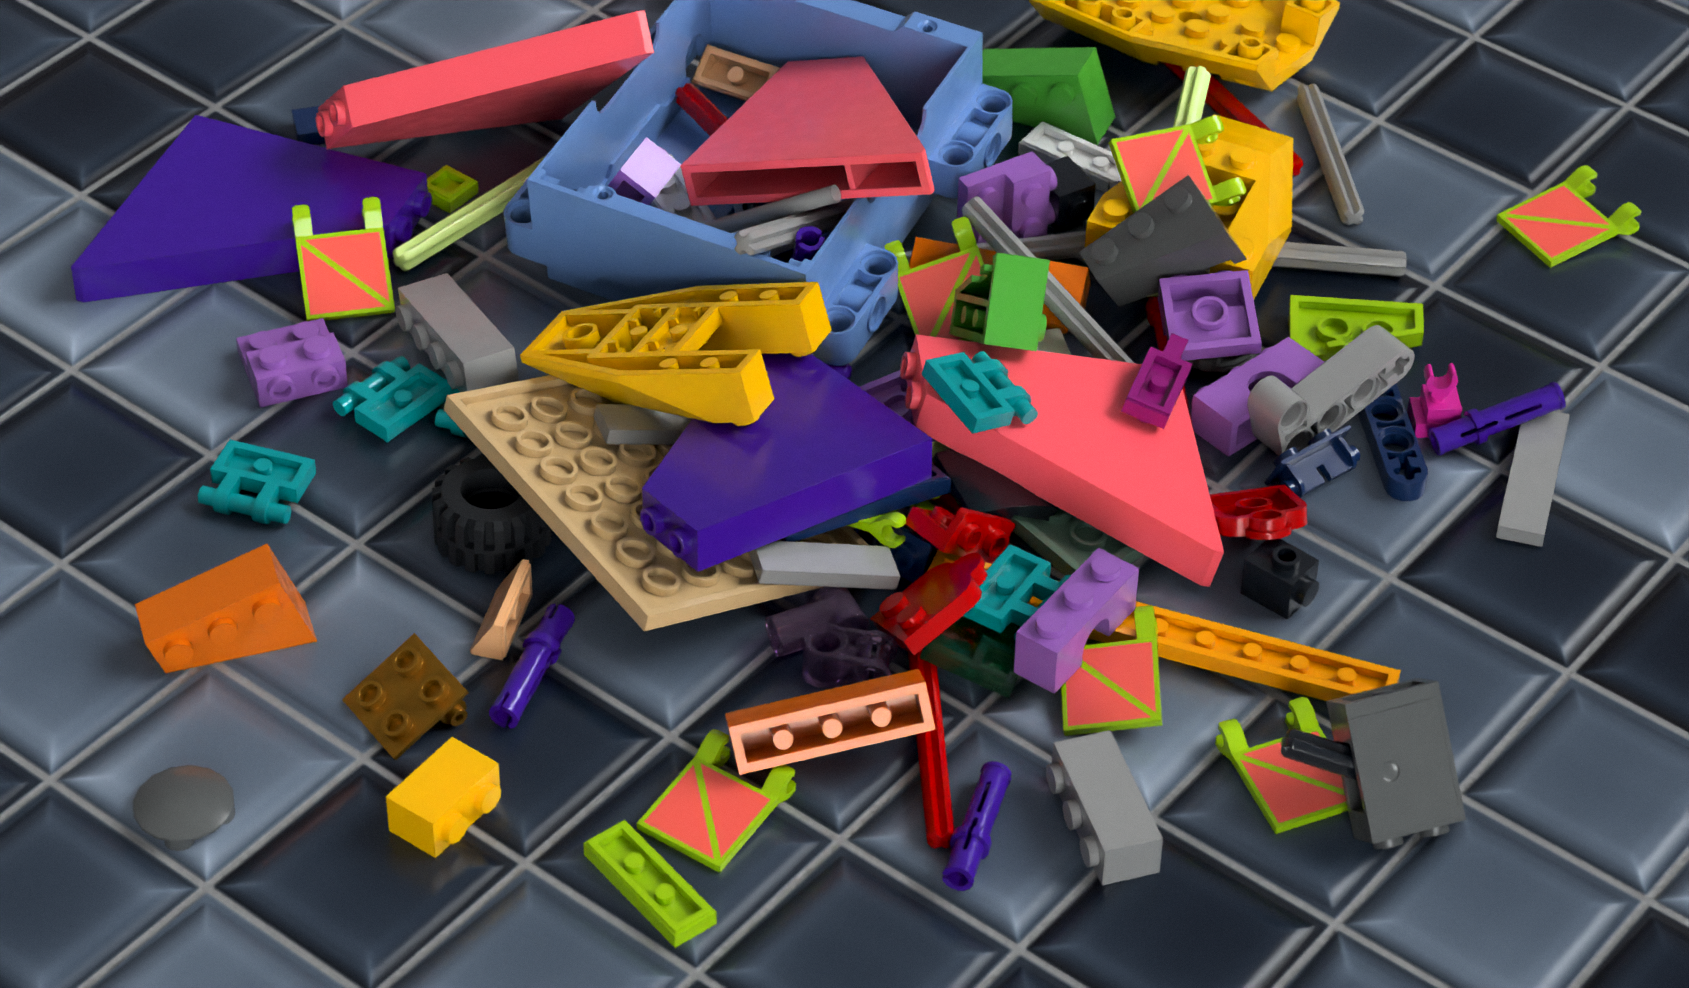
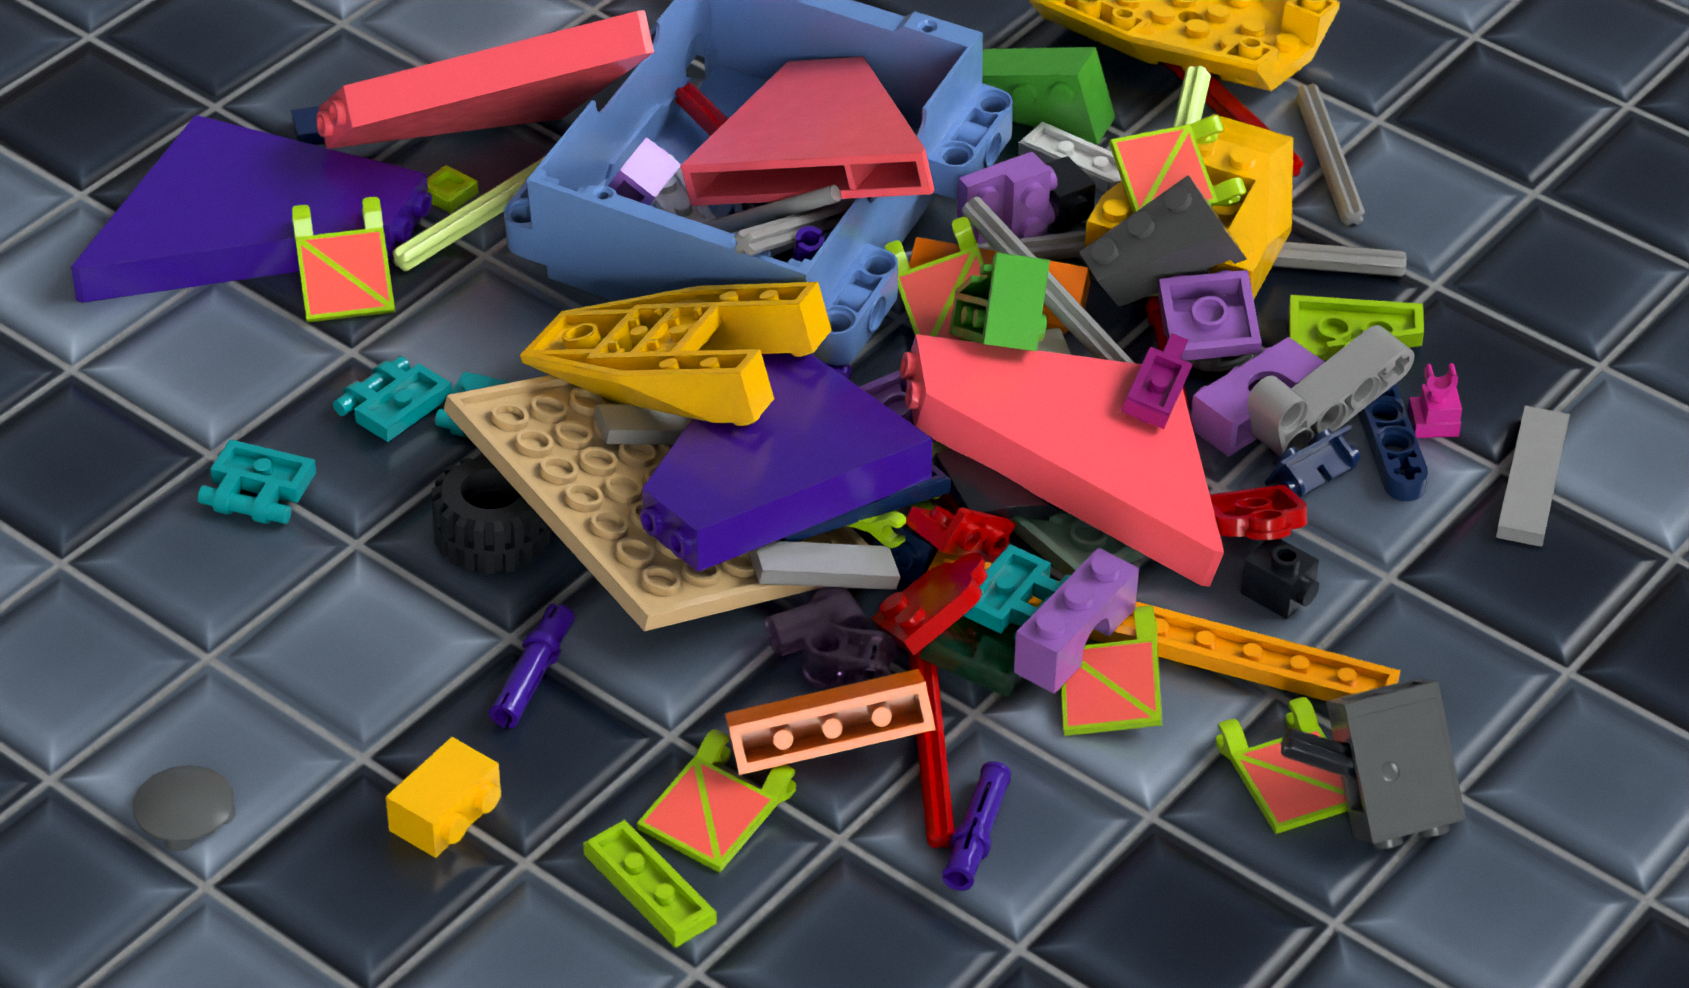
orange wedge [135,543,317,673] -> none
medium lavender plate [236,318,348,408] -> none
pearl gold hinge [342,633,469,761] -> none
light grey brick [395,273,519,392] -> none
light nougat slope [470,559,533,660] -> none
light nougat slope [691,44,780,101] -> none
teal plate [922,351,1038,434] -> none
light grey brick [1046,730,1163,886] -> none
dark purple pin [1428,381,1566,456] -> none
flag [1496,165,1641,268] -> none

